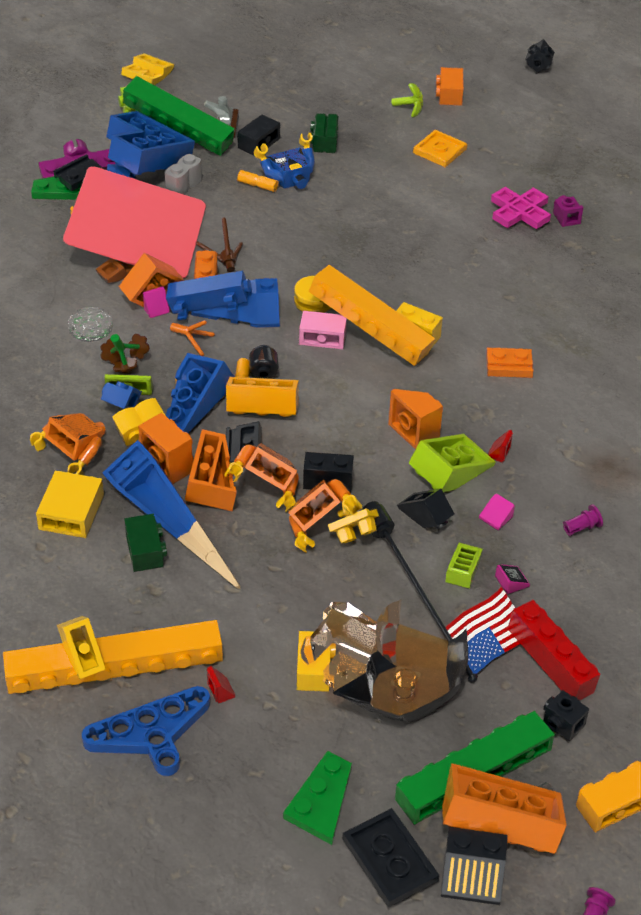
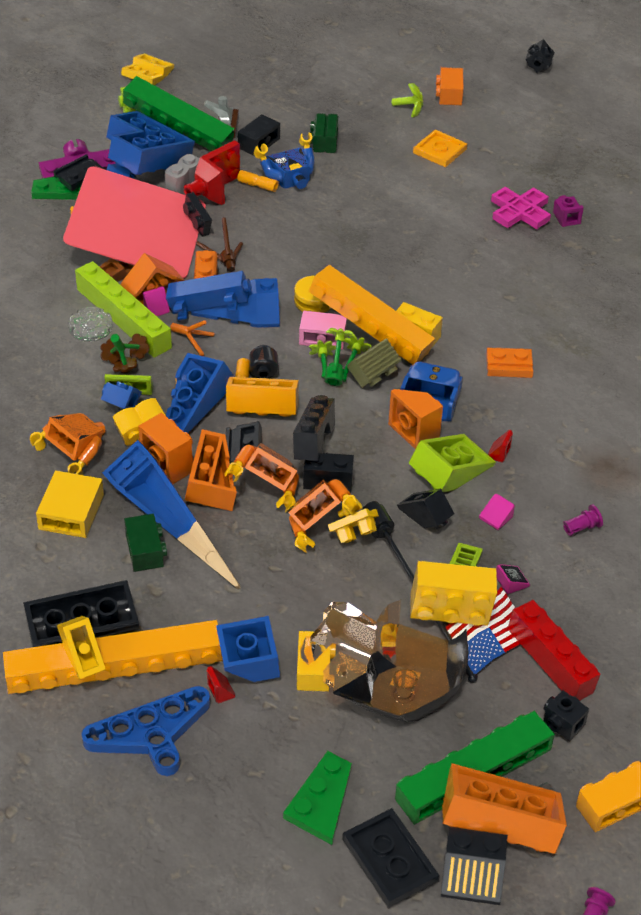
none -> black brick [23,580,139,647]
none -> lime brick [75,261,172,358]
none -> black plate [183,192,212,236]
none -> red plate [184,140,240,205]
none -> blue slope [216,616,280,682]
none -> black arch [293,395,335,461]
none -> plant [309,328,372,386]
none -> olive brick [347,339,402,388]
none -> blue piece [400,362,463,421]
none -> yellow brick [410,561,497,626]

